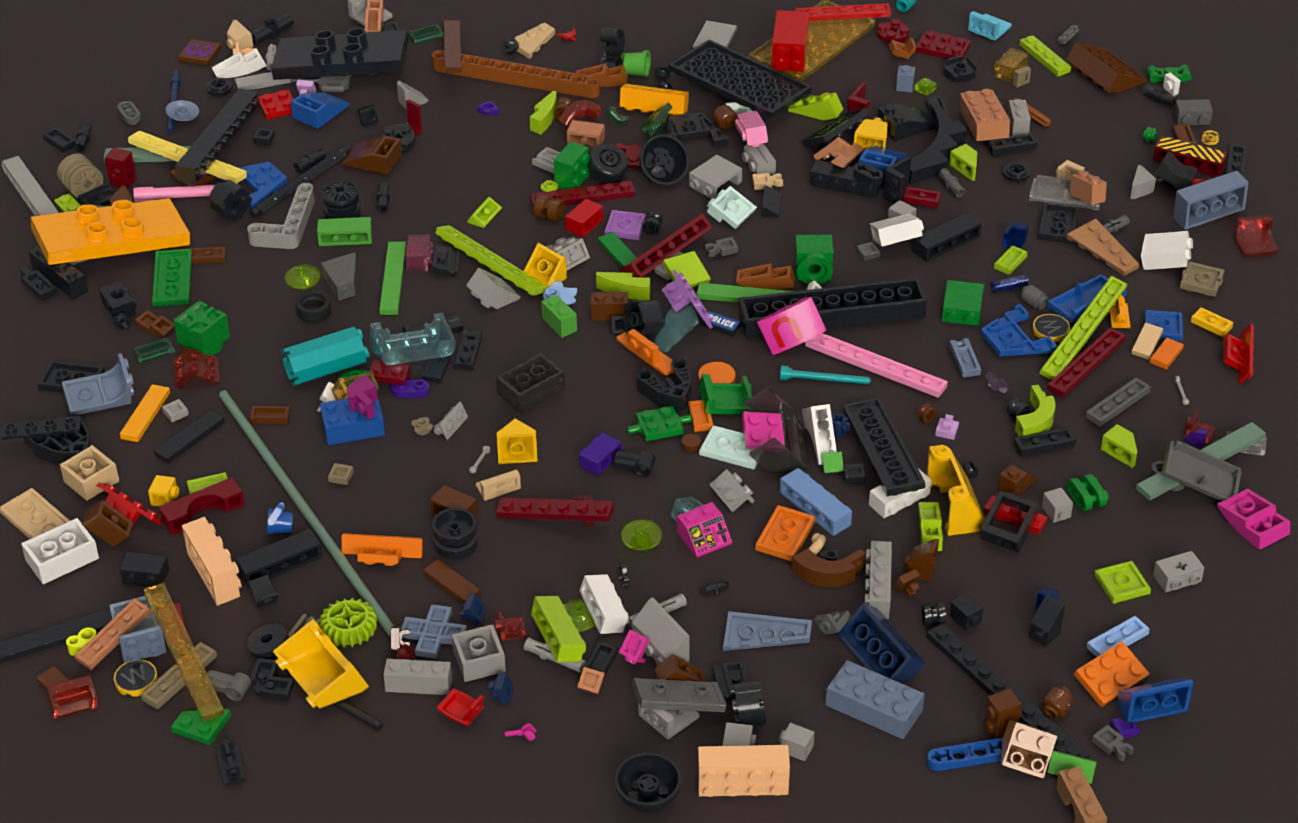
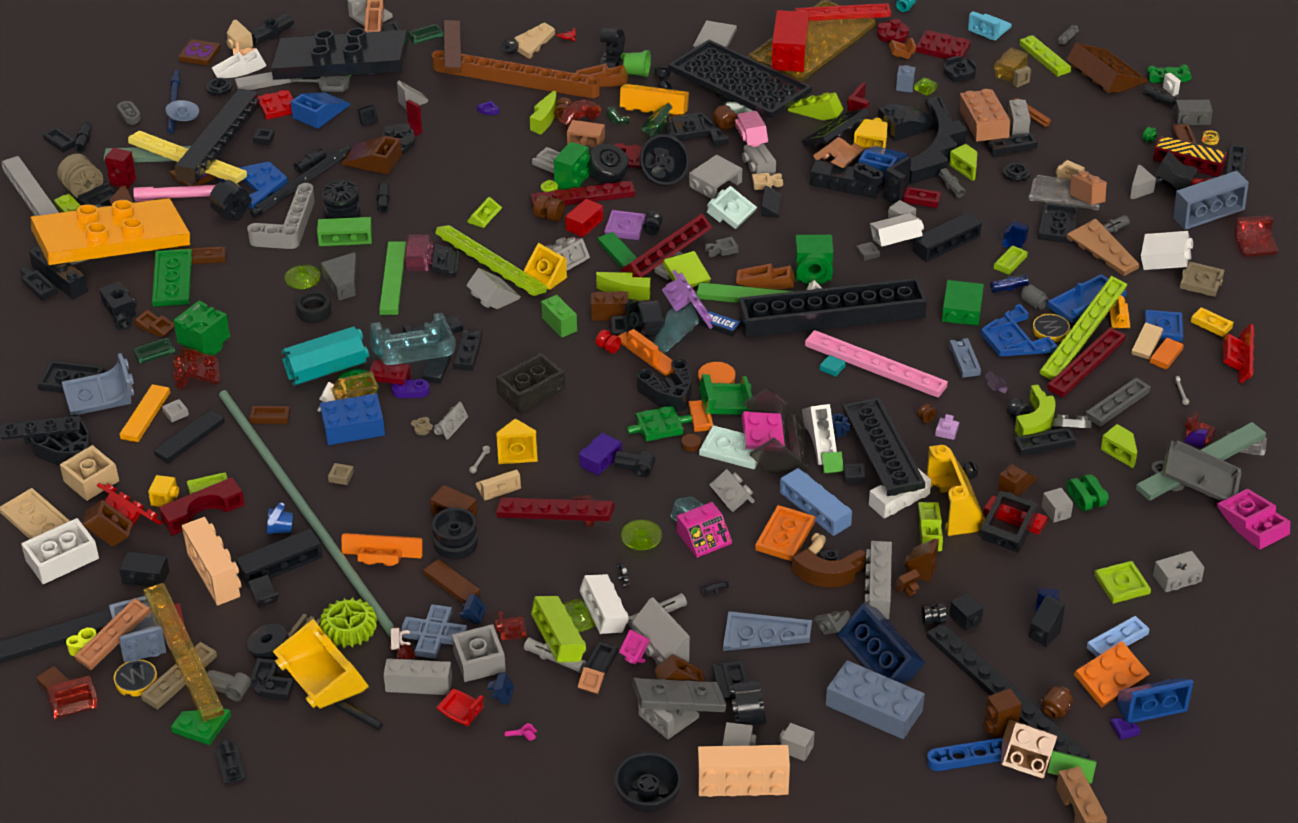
light grey axle [266,44,277,71] -> none
lavender tile [296,80,317,95] -> none
magenta brick [347,375,378,420] -> none
light blue plate [543,281,577,305] -> none
dark pink slope [757,297,827,355] -> none
teal piece [780,365,871,384] -> none
dark grey plate [1092,725,1133,761] -> none
none -> red wheel [595,329,621,354]
none -> teal tile [820,355,846,377]
none -> plate [1052,414,1092,428]

